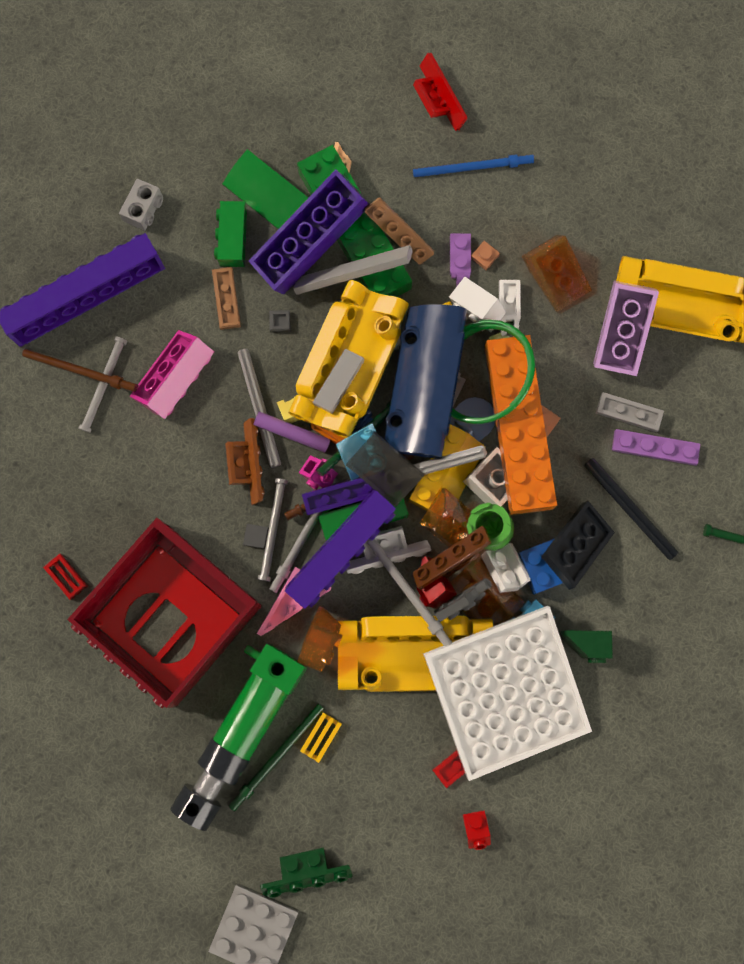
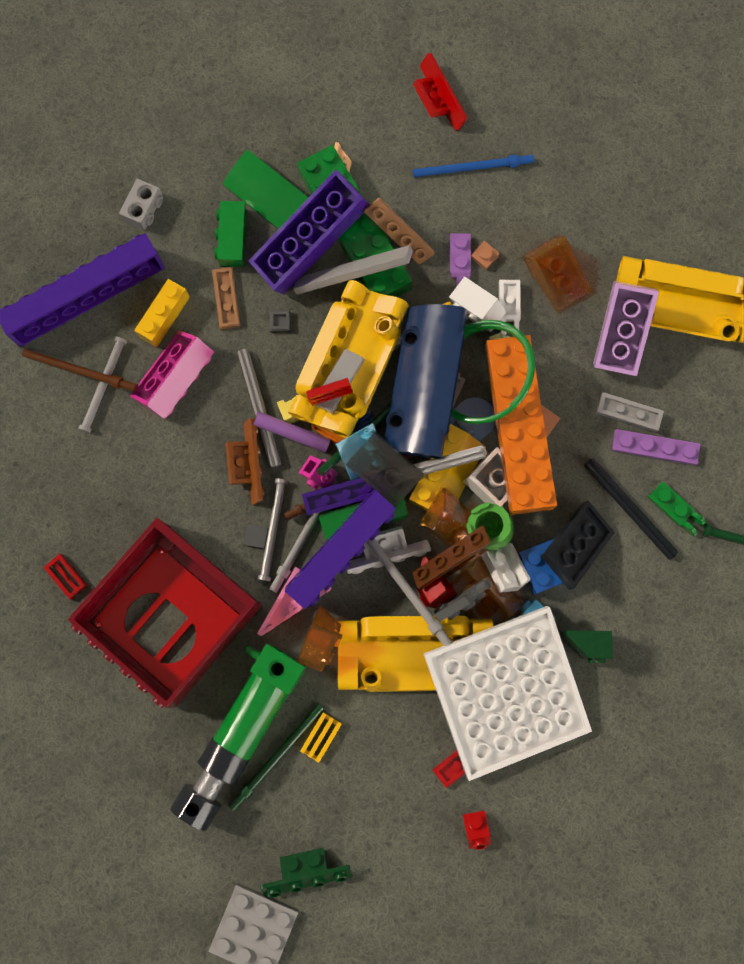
none -> yellow brick [134,279,190,348]
none -> red tile [306,378,353,406]
none -> green hinge [647,481,707,537]

